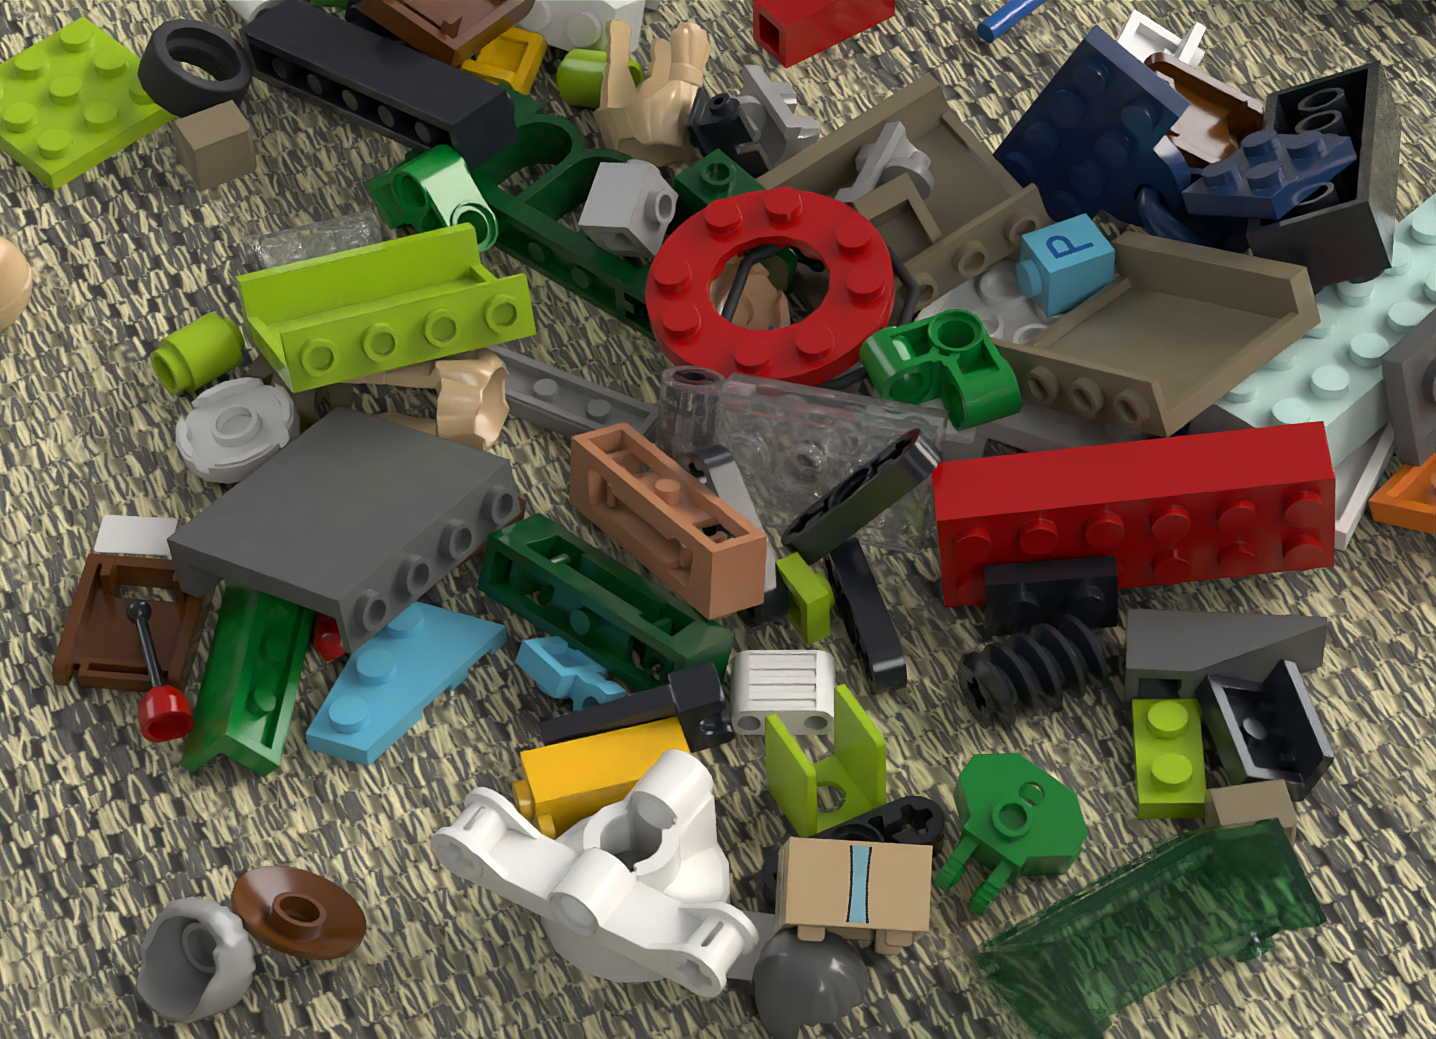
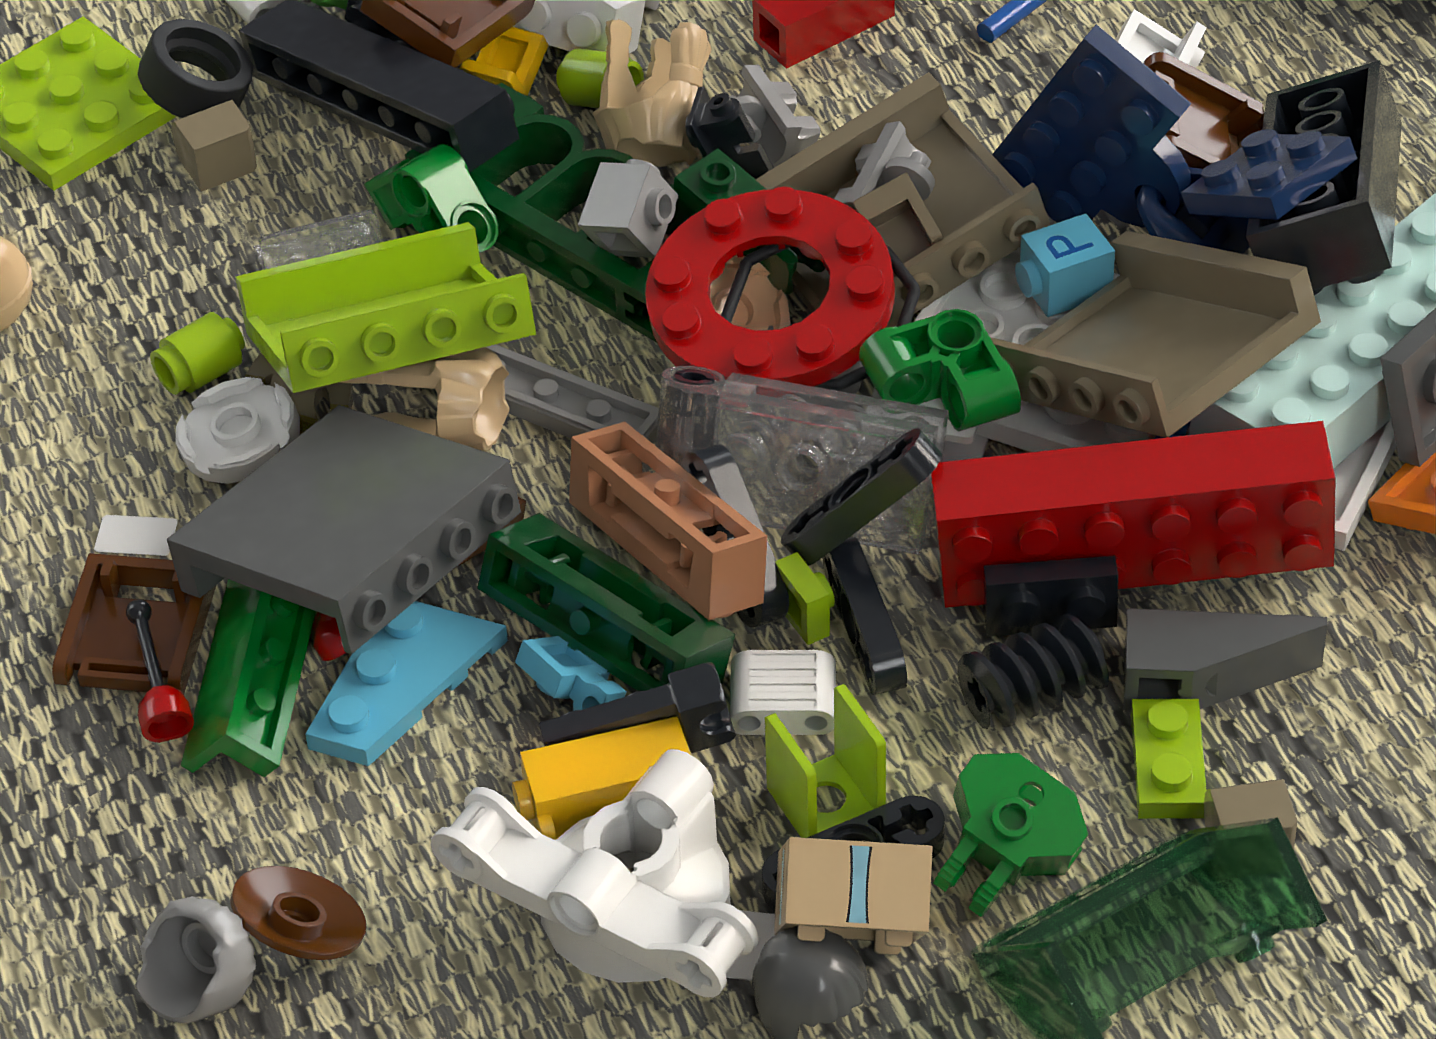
black bracket [1194,659,1334,802] -> none

